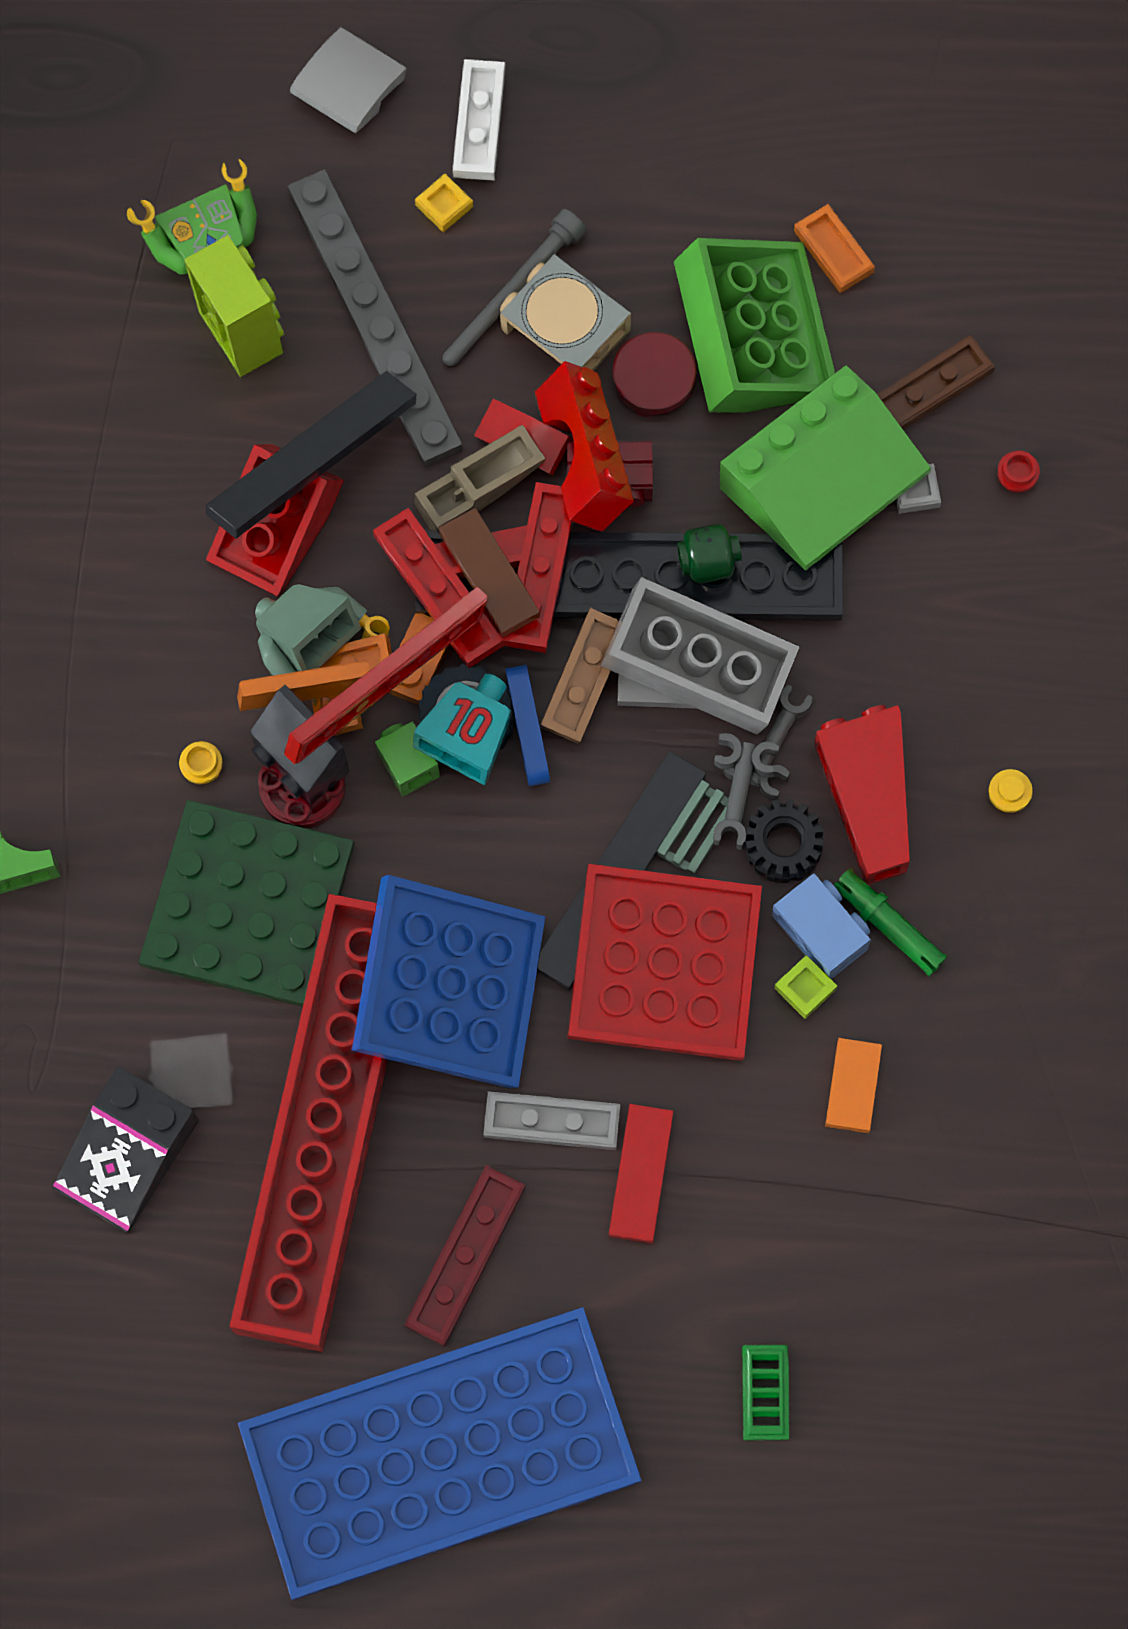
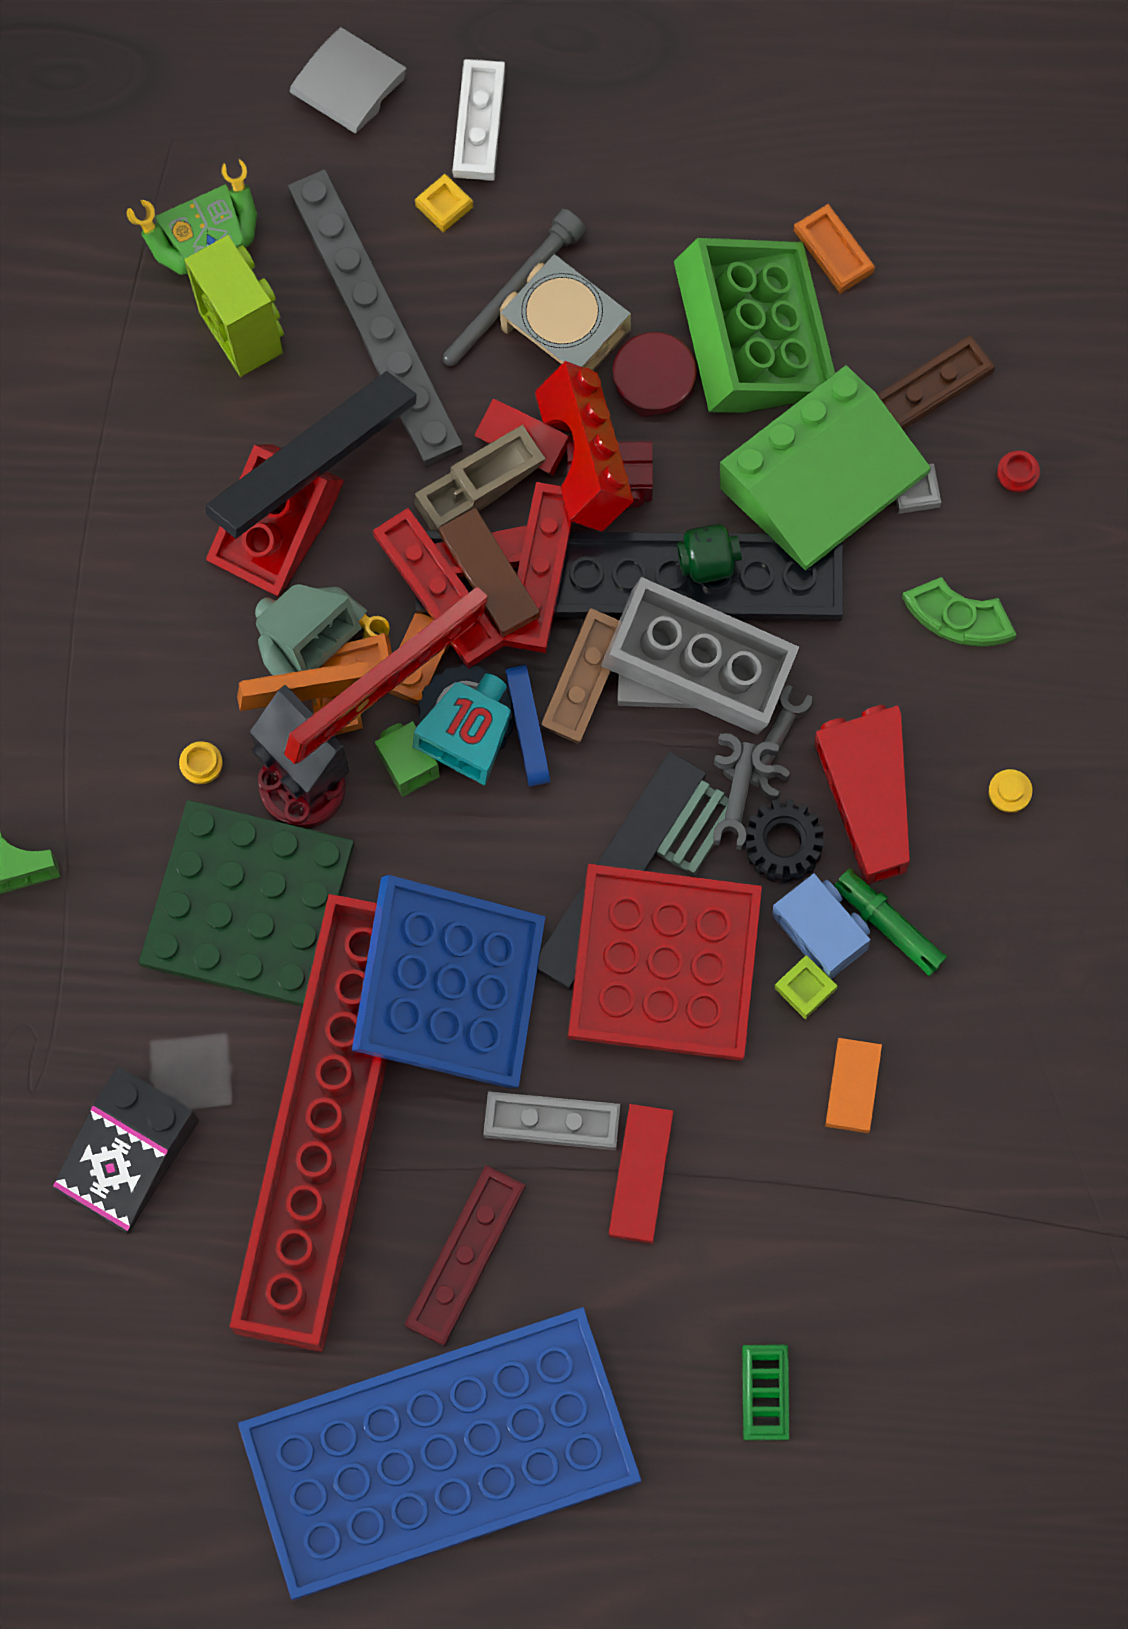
none -> bright green tile [902,577,1016,646]

